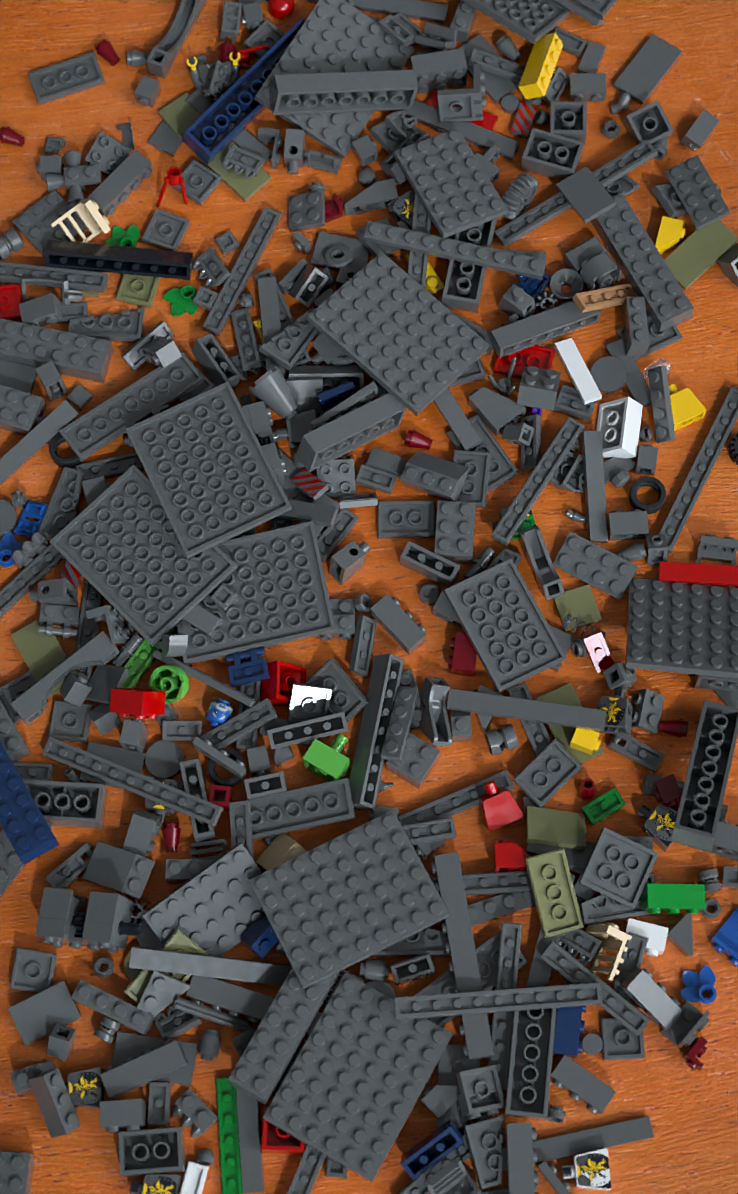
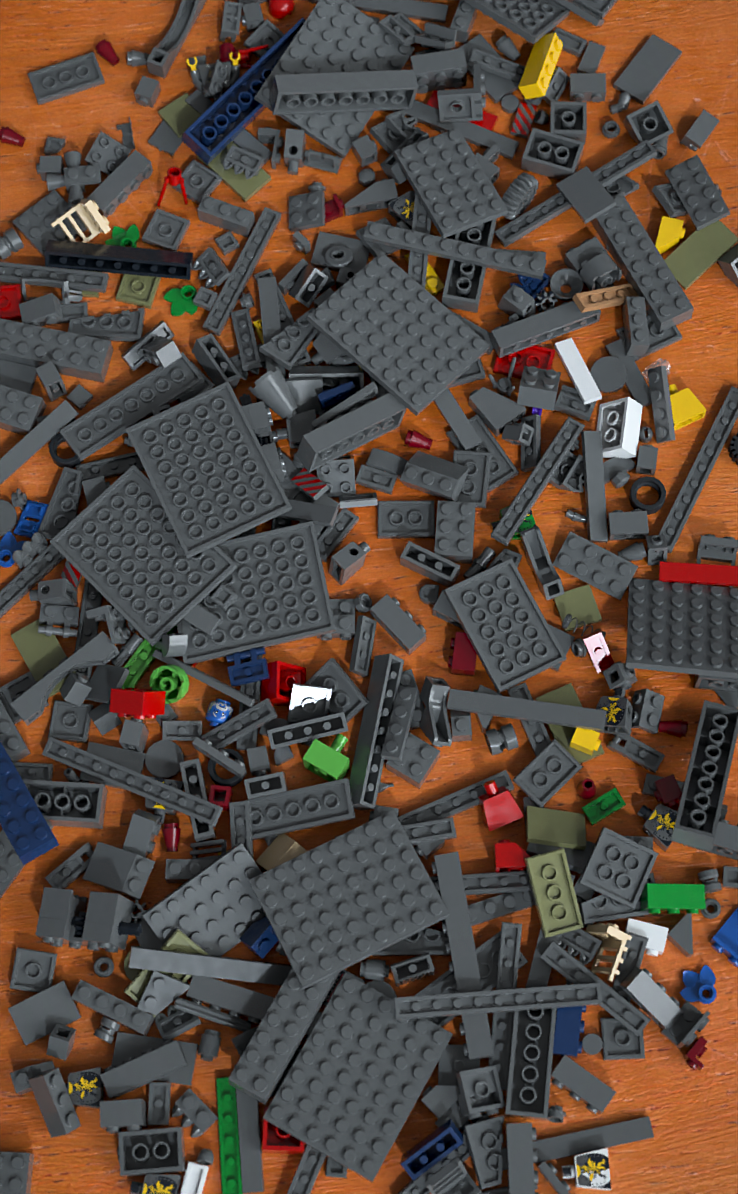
none -> dark grey brick [197,195,255,238]

